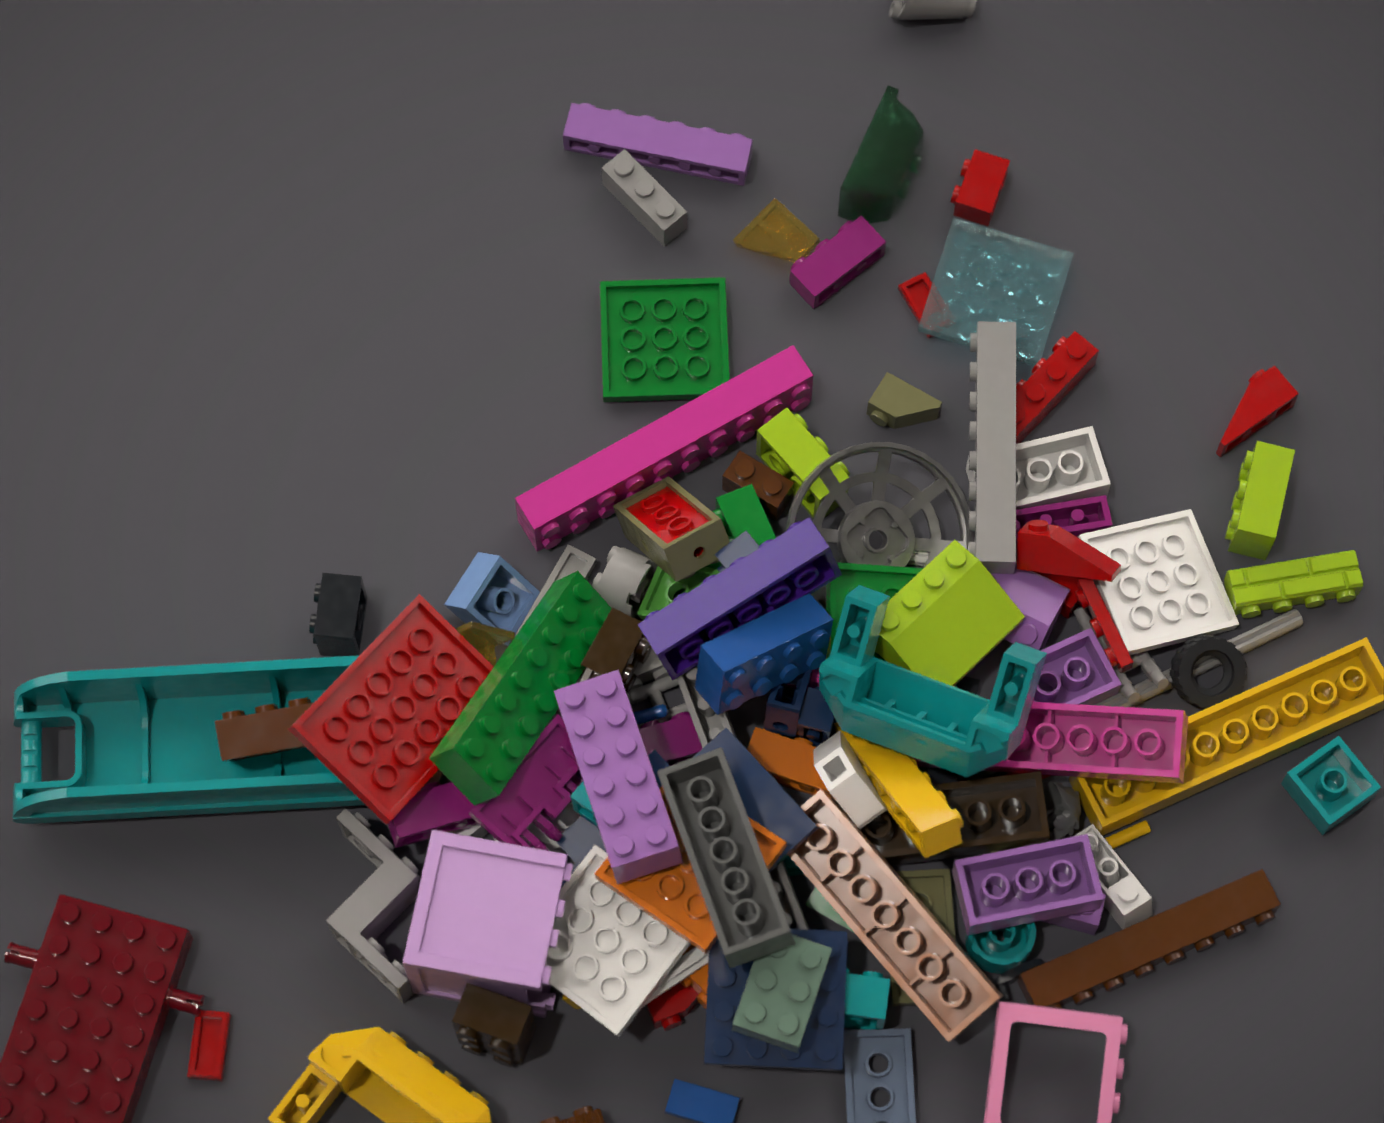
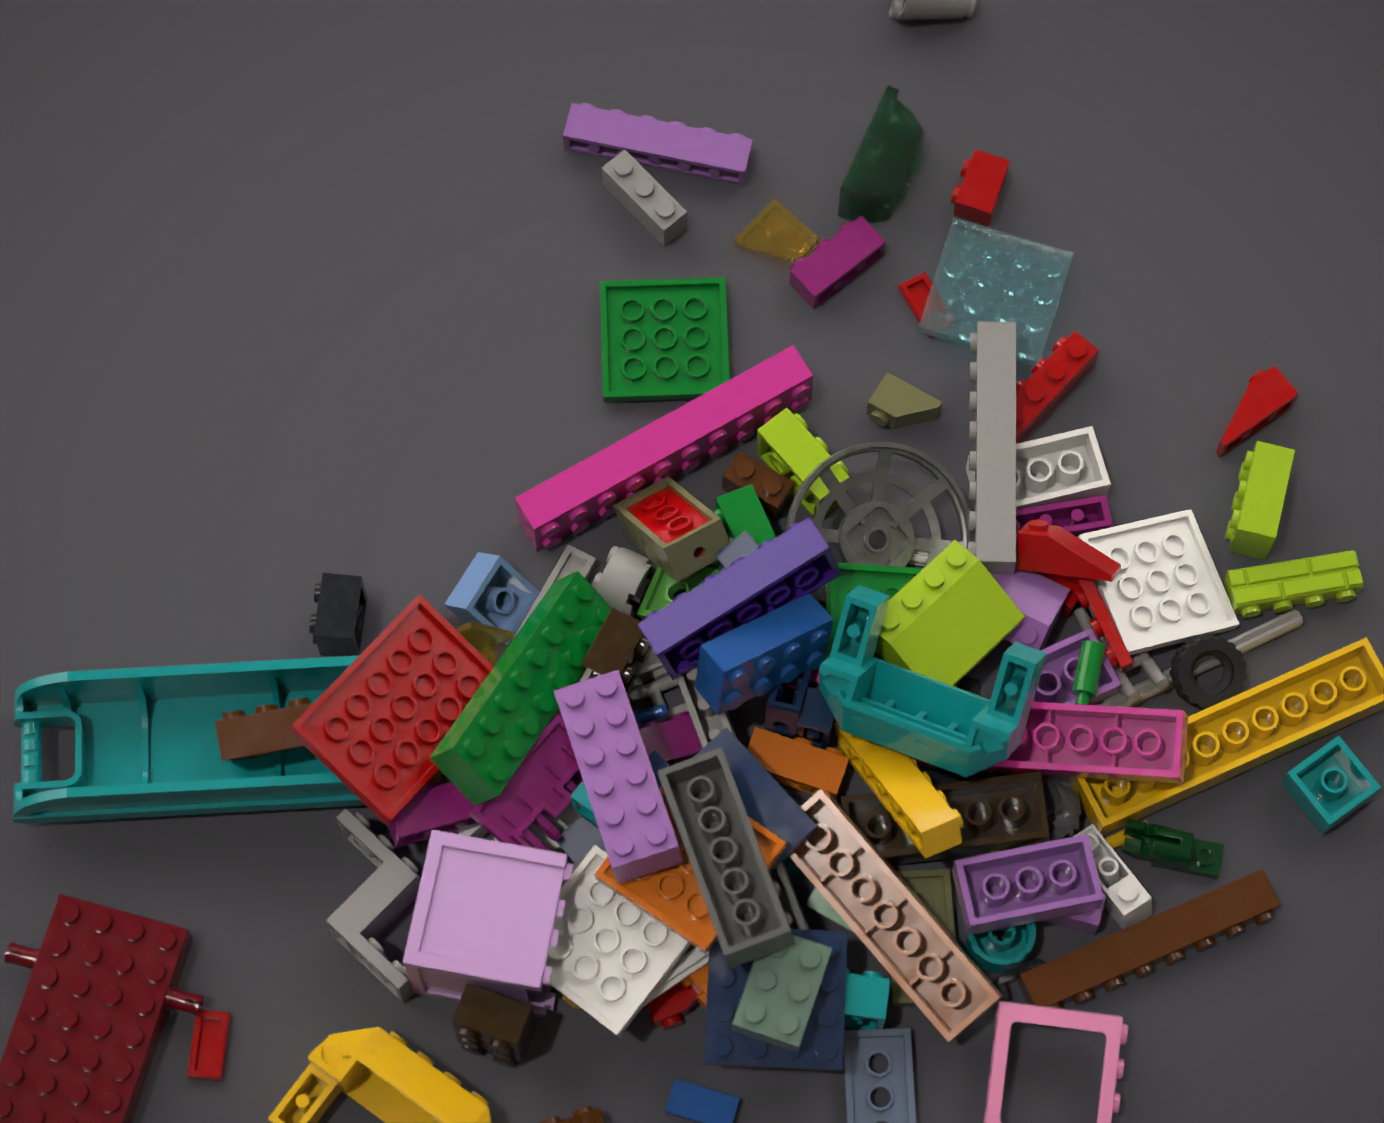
white slope [813,731,887,829] -> none
none -> green cylinder [1072,641,1106,705]
none -> dark green plate [1121,819,1224,879]

